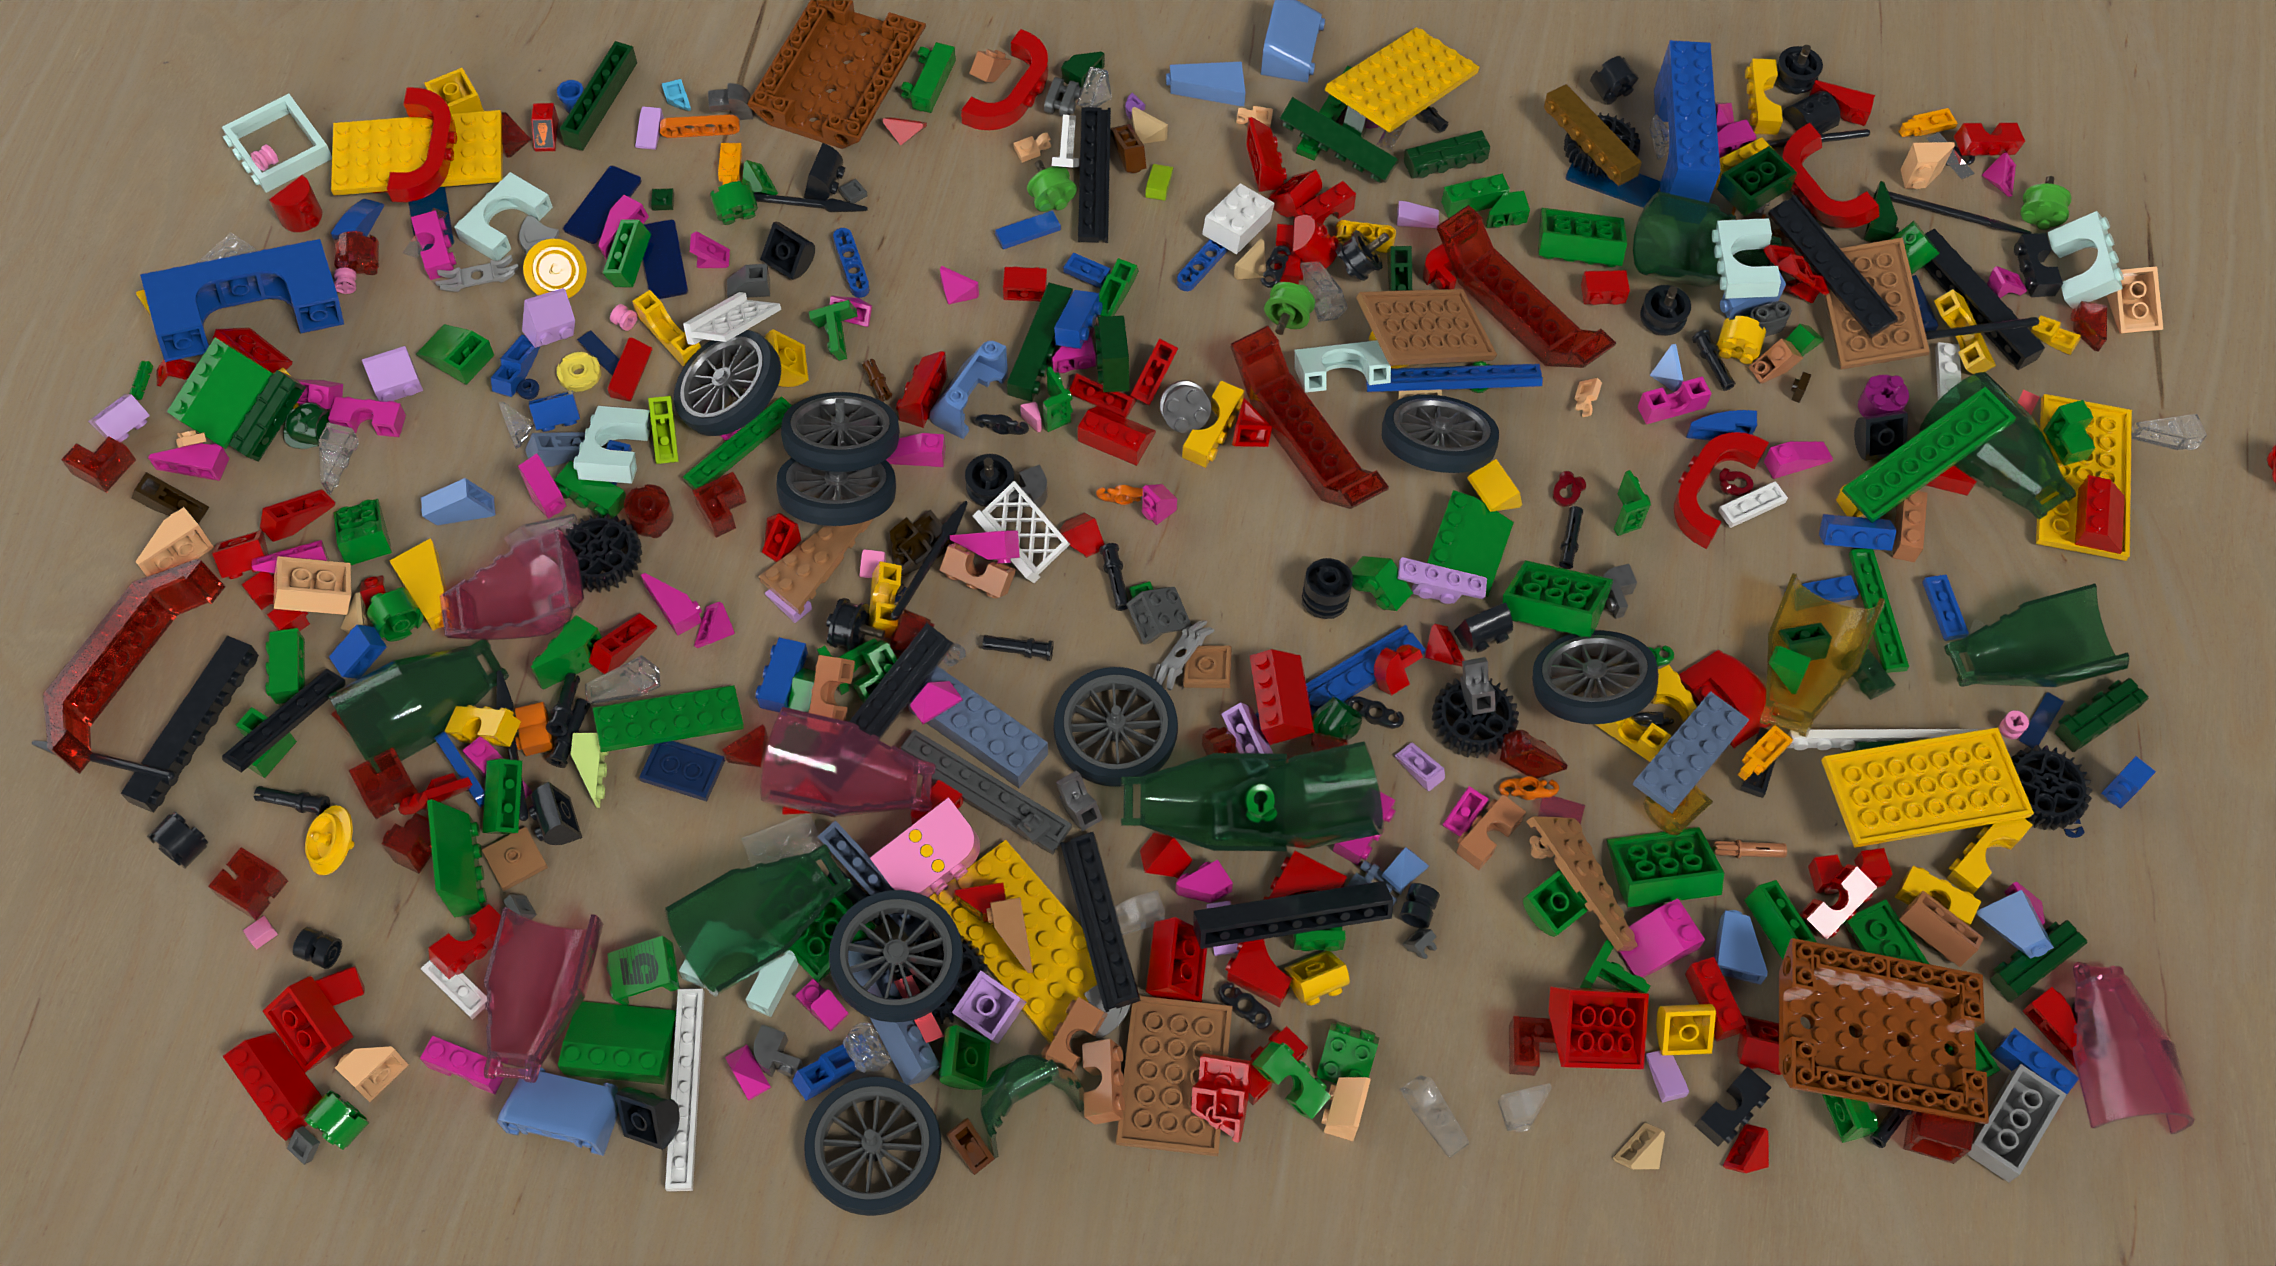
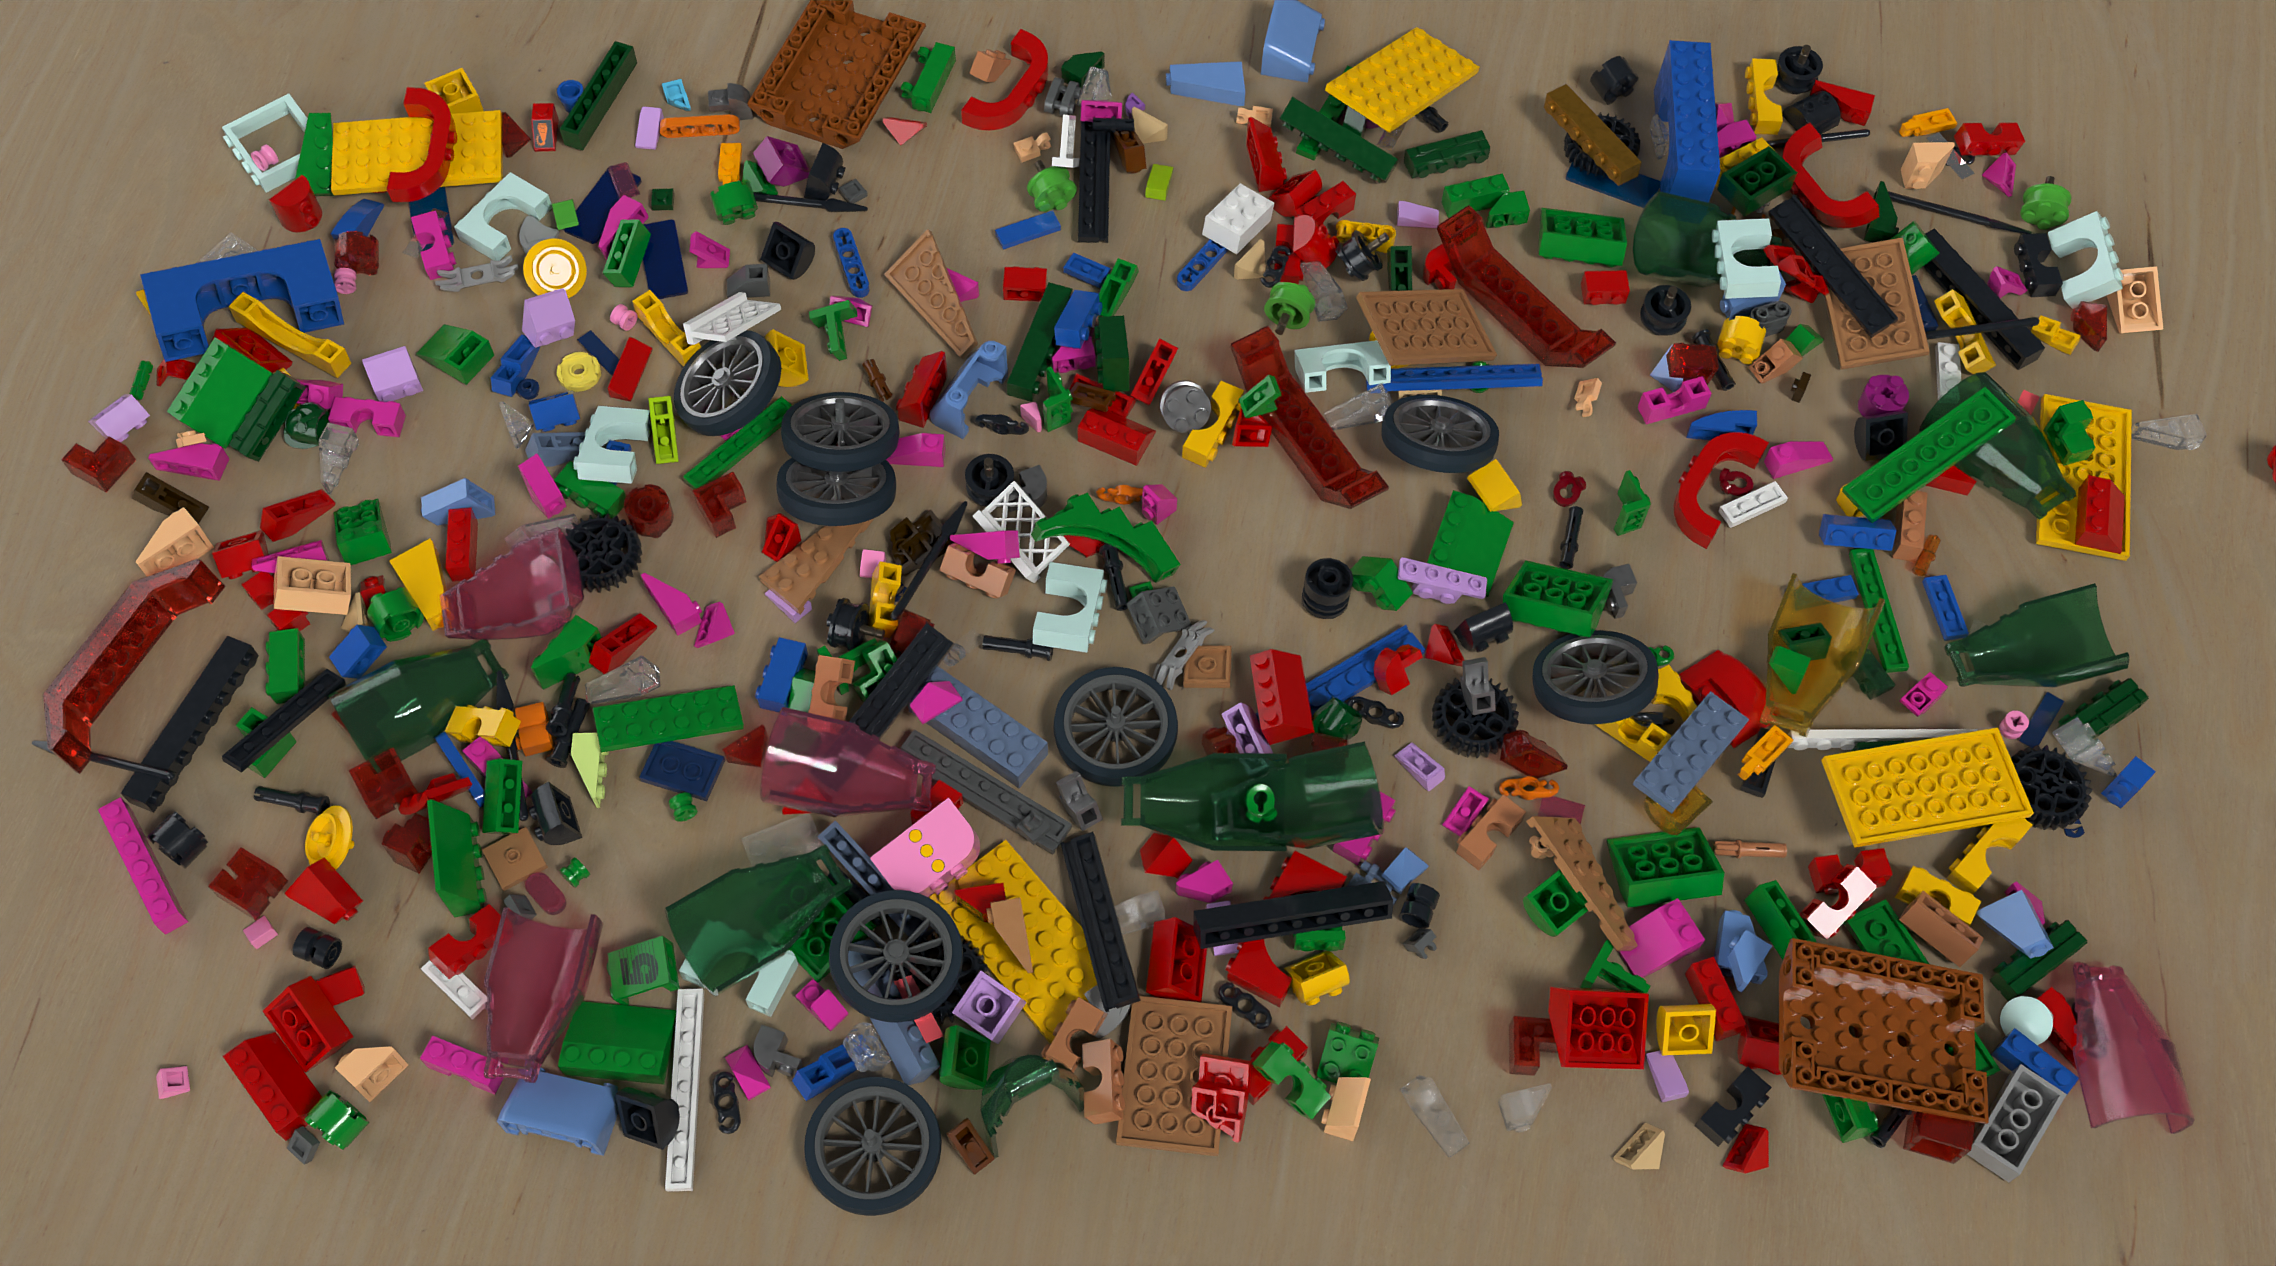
none -> dark pink brick [98,797,188,935]
none -> bright pink slope [156,1066,190,1099]
none -> yellow arch [228,292,351,378]
none -> red slope [284,857,363,924]
none -> green wing [295,113,337,196]
none -> red brick [446,508,478,582]
none -> clear pink tile [525,872,567,915]
none -> bright green slope [552,199,579,230]
none -> green wheel [559,857,591,888]
none -> clear pink tile [608,162,640,199]
none -> green wheel [668,793,698,822]
none -> black piece [712,1072,741,1134]
none -> magenta slope [753,136,811,187]
none -> medium nougat wing [884,229,978,359]
none -> green arch [1031,493,1181,583]
none -> light aqua arch [1033,562,1107,653]
none -> reddish brown tile [1070,382,1116,412]
none -> dark pink slope [1081,100,1122,122]
none -> black pin [1093,116,1134,133]
none -> green slope [1238,375,1282,418]
none -> clear slope [1324,383,1394,431]
none -> clear red brick [1666,343,1719,385]
none -> medium blue slope [1728,930,1772,993]
none -> dark pink slope [1899,672,1948,717]
none -> clear orange axle [1912,534,1941,577]
none -> light aqua dish [2000,996,2053,1045]
none -> clear slope [2052,717,2117,777]

